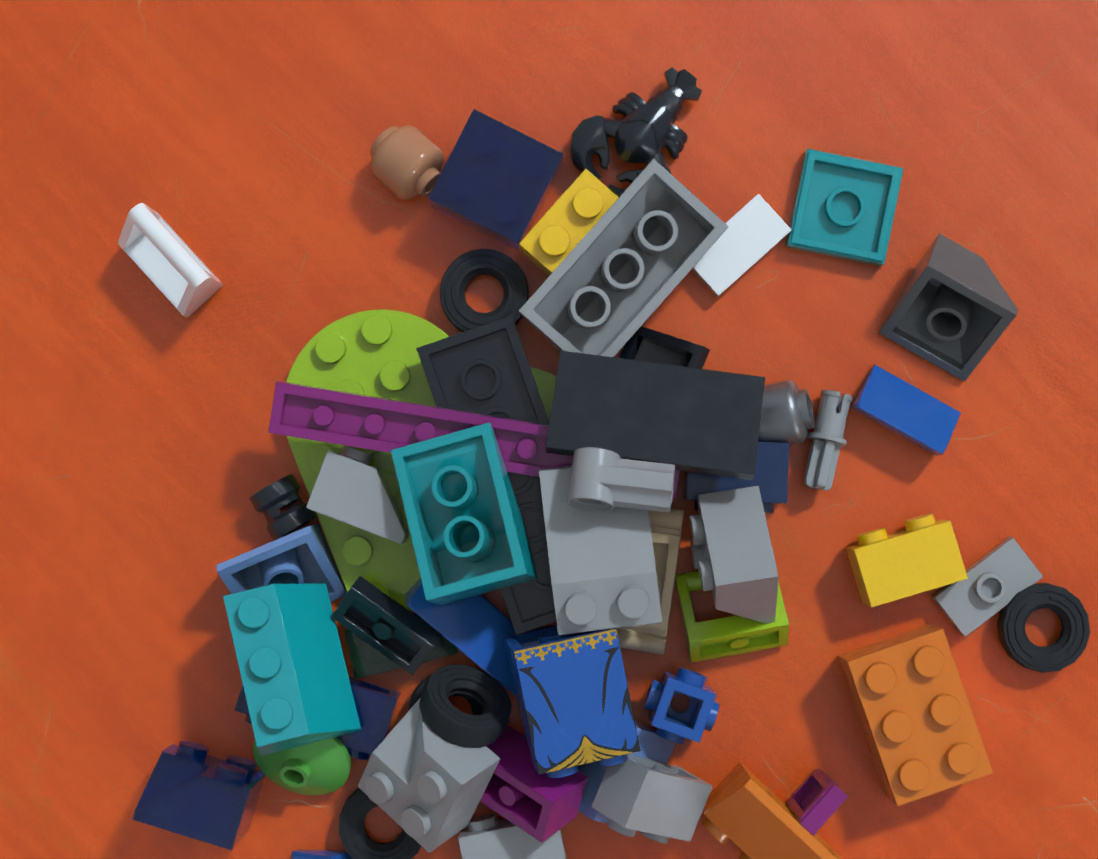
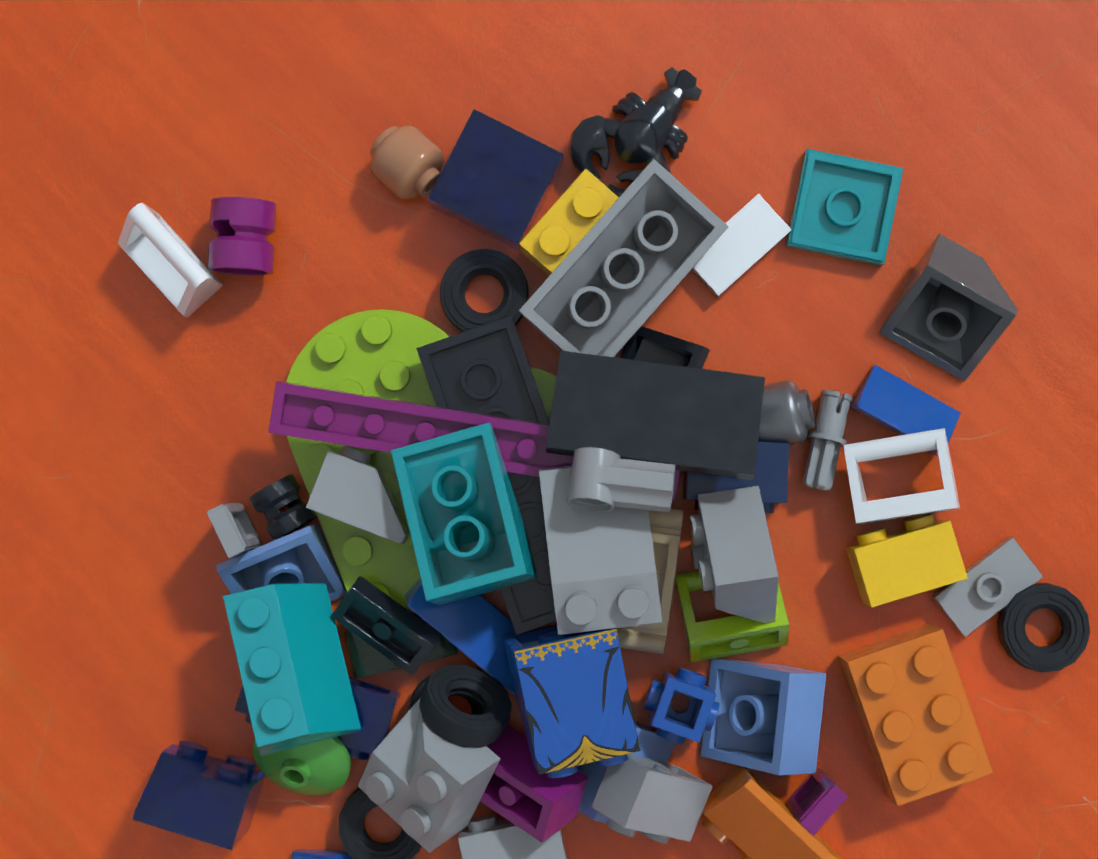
none -> light grey tile [206,502,262,558]
none -> magenta wheel [208,197,276,275]
none -> medium blue slope [701,658,826,776]
none -> white tile [844,428,960,524]

